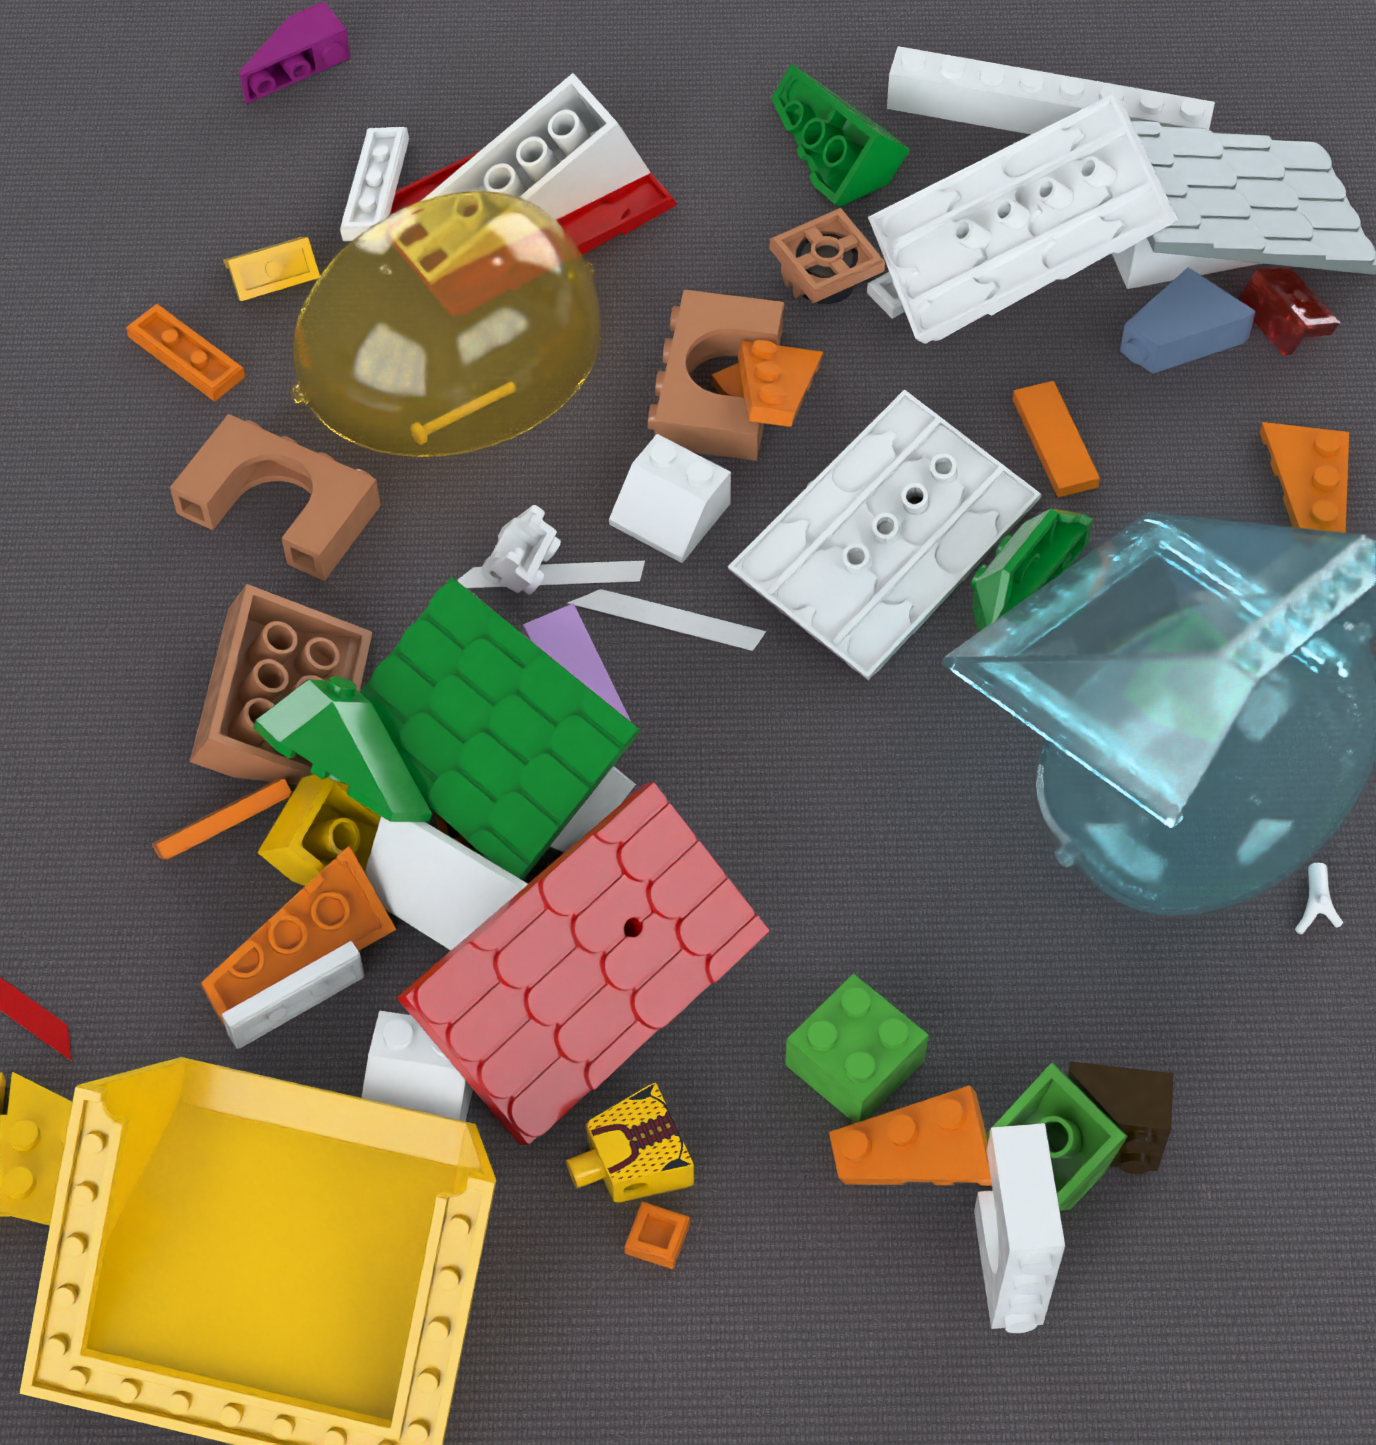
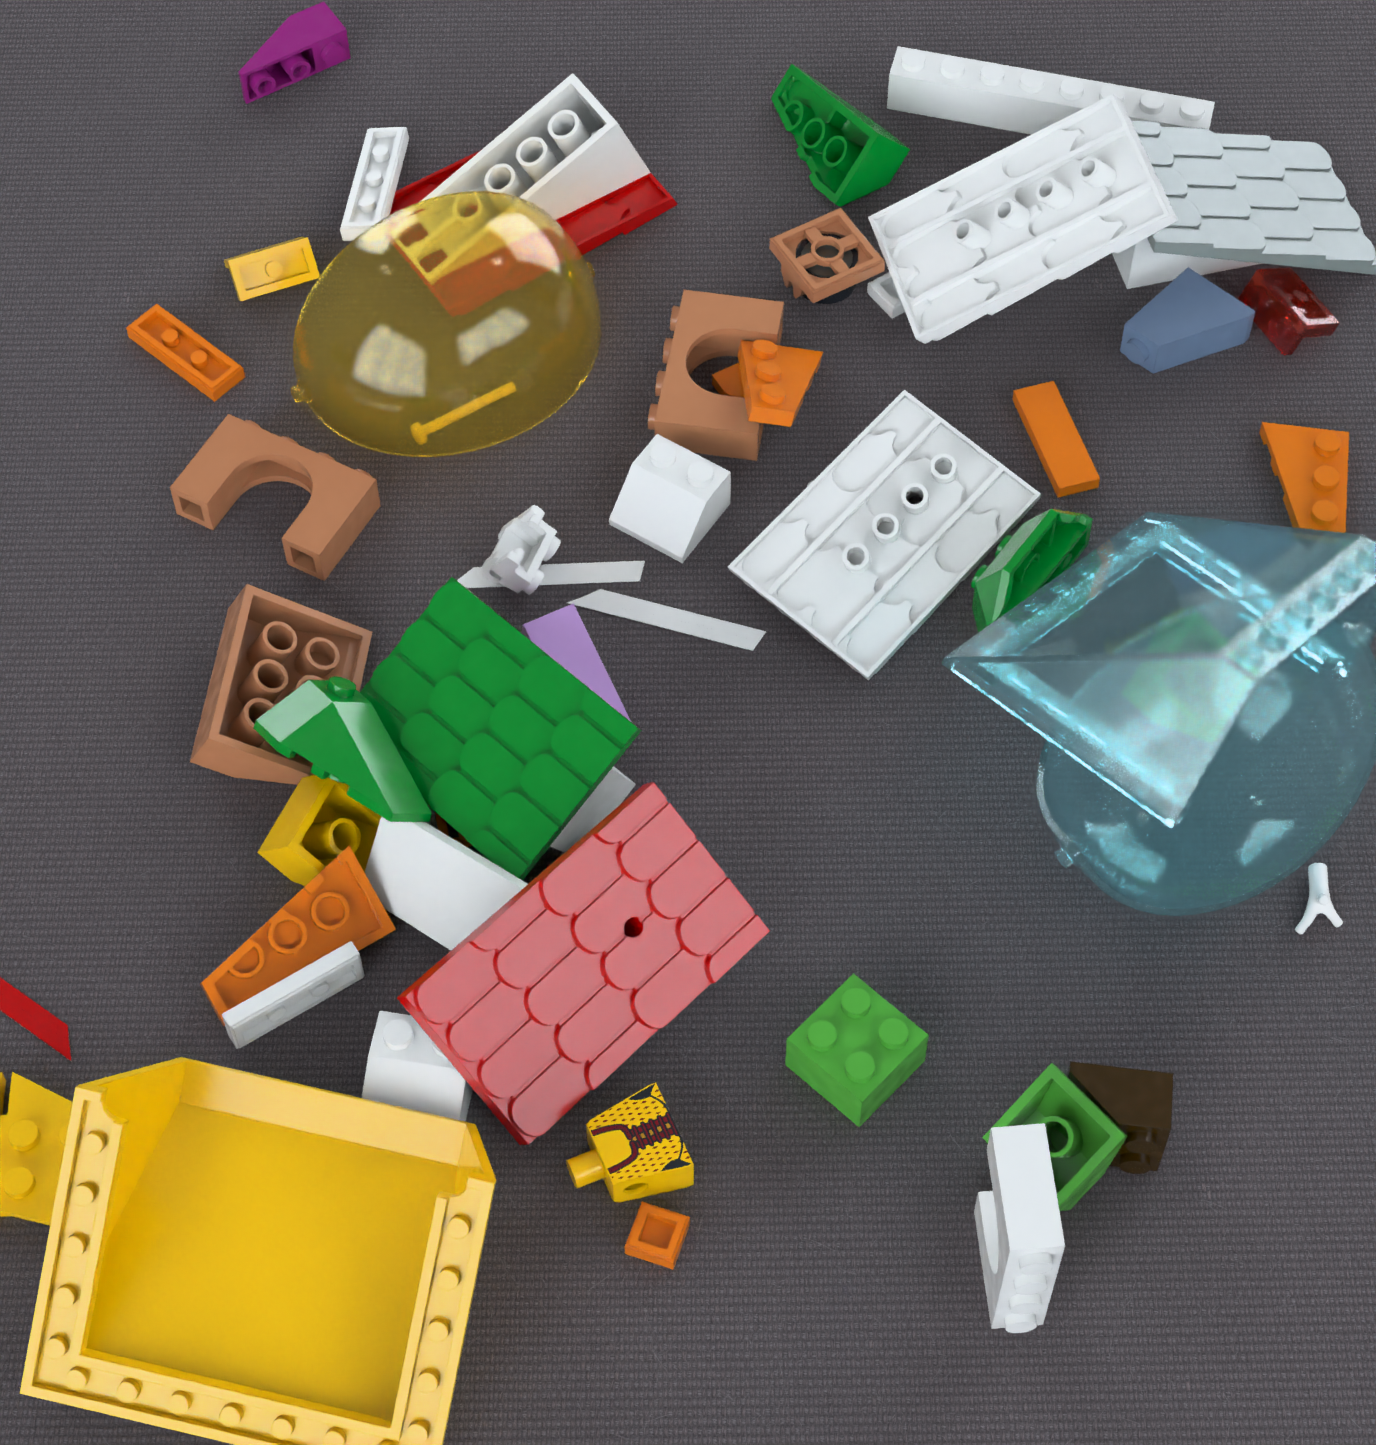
orange tile [152,778,292,860] -> none
orange wing [829,1085,992,1186] -> none

